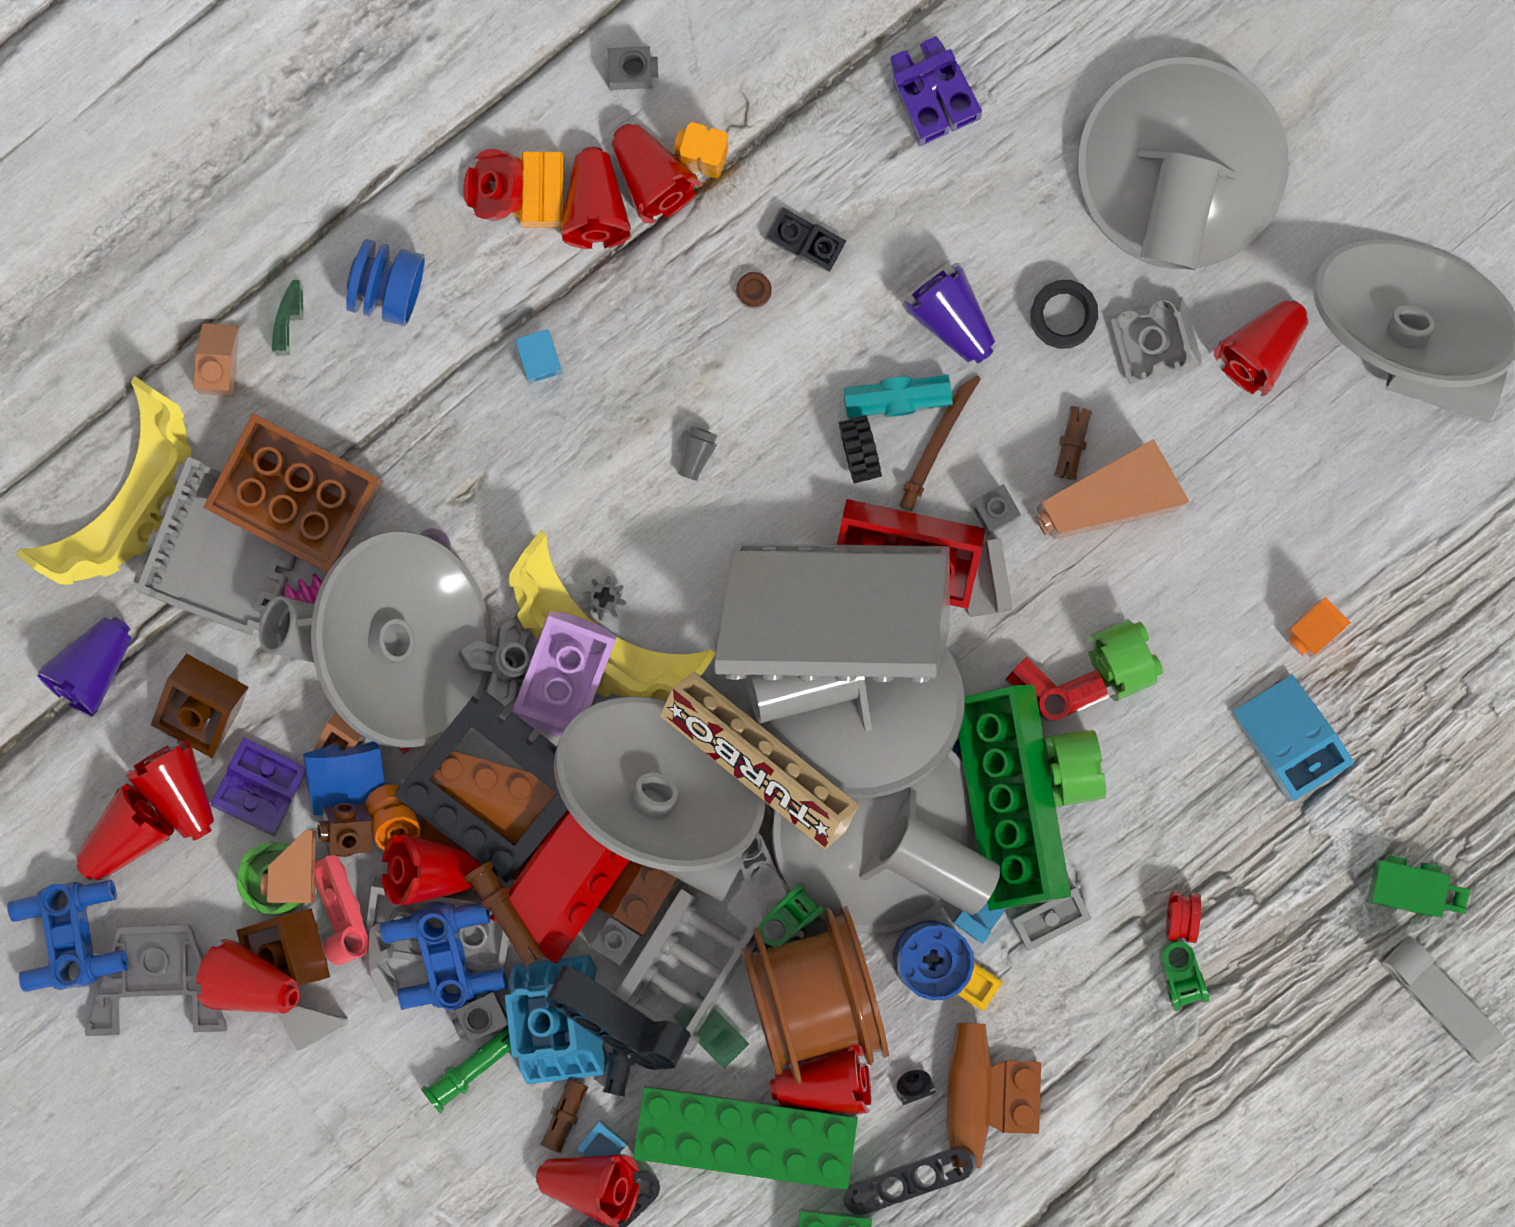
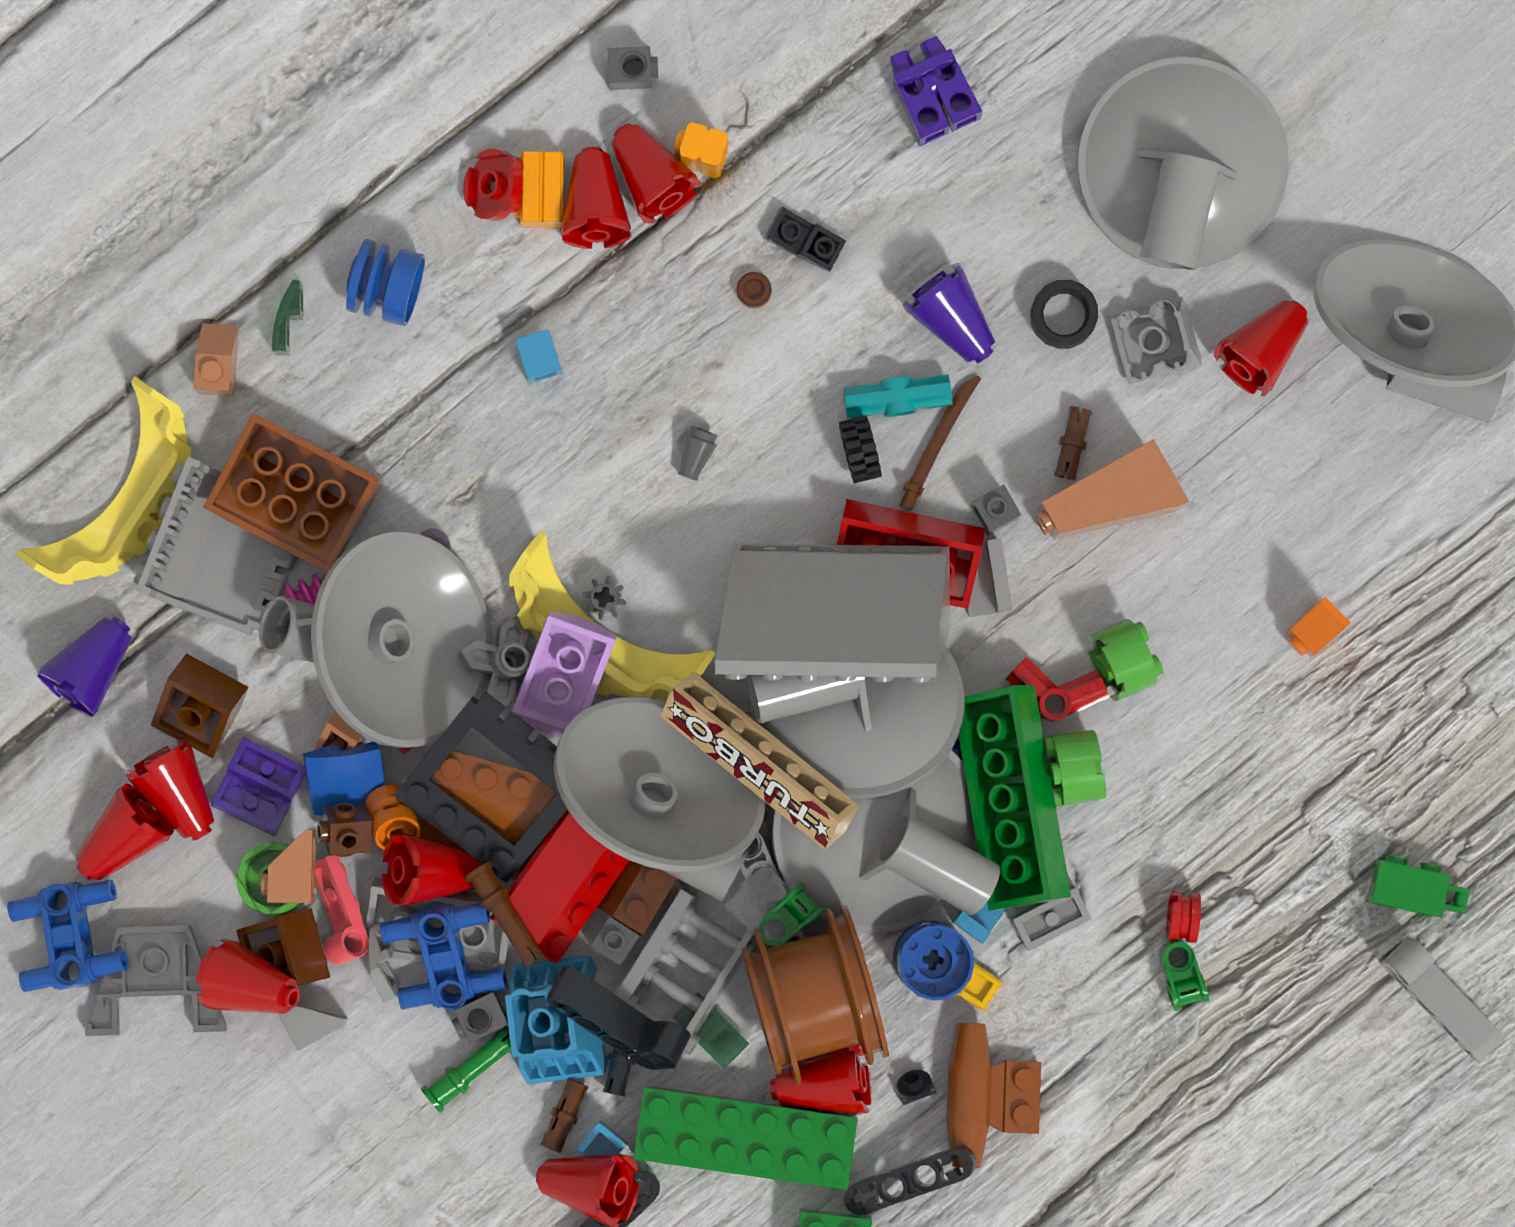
dark azure slope [1232,674,1355,802] -> none

